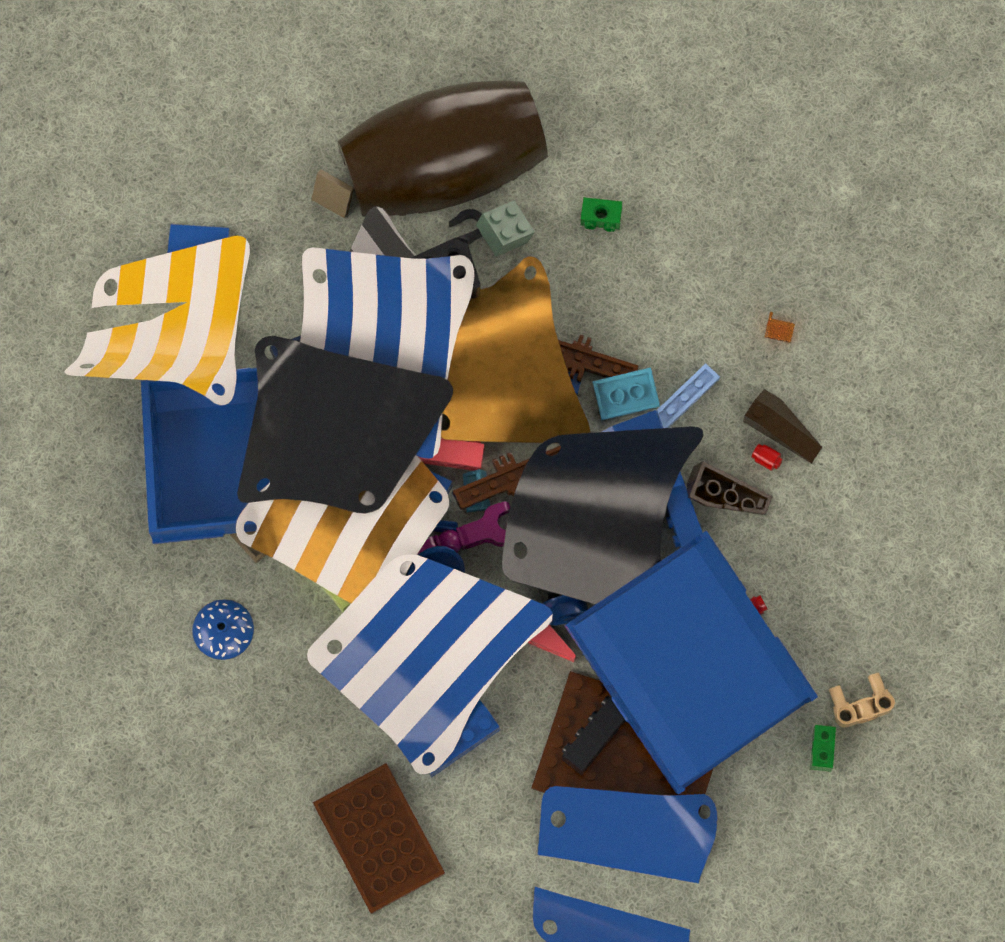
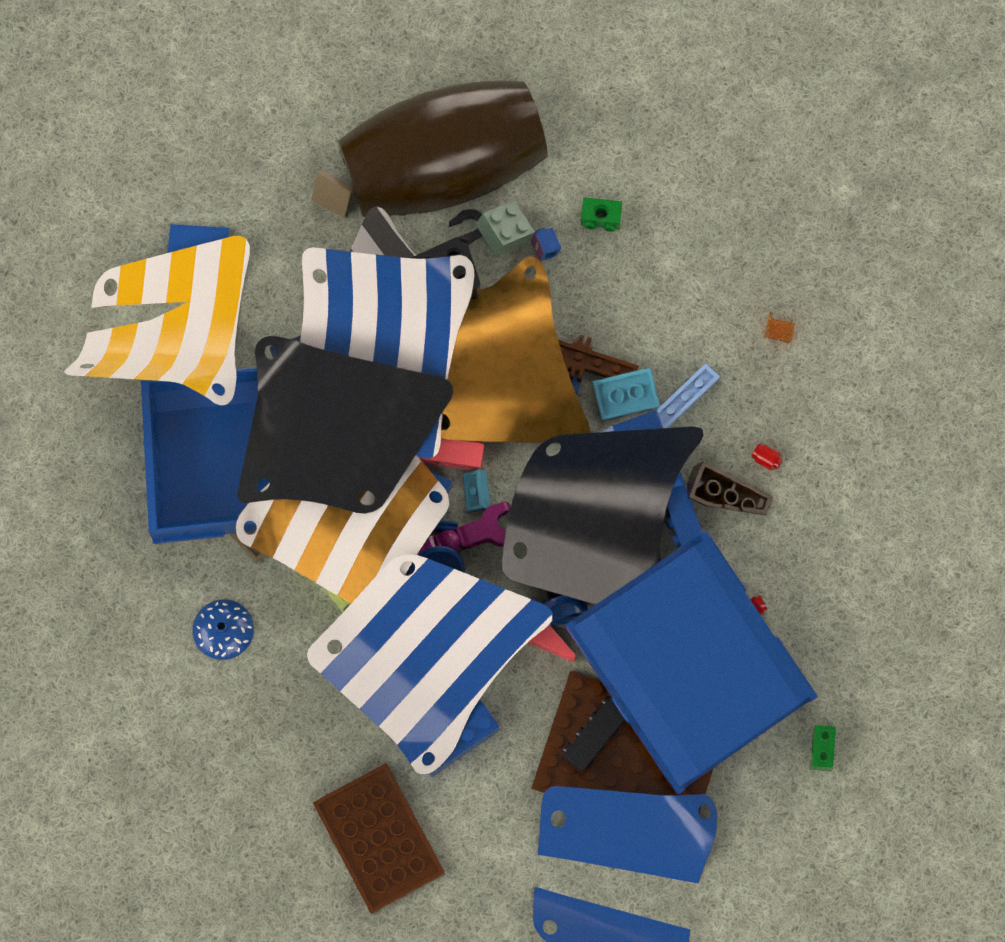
reddish brown hinge [452,445,561,511] -> none
dark brown wedge [743,389,822,464] -> none
tan piece [829,673,895,728] -> none
none -> blue brick [530,228,562,261]

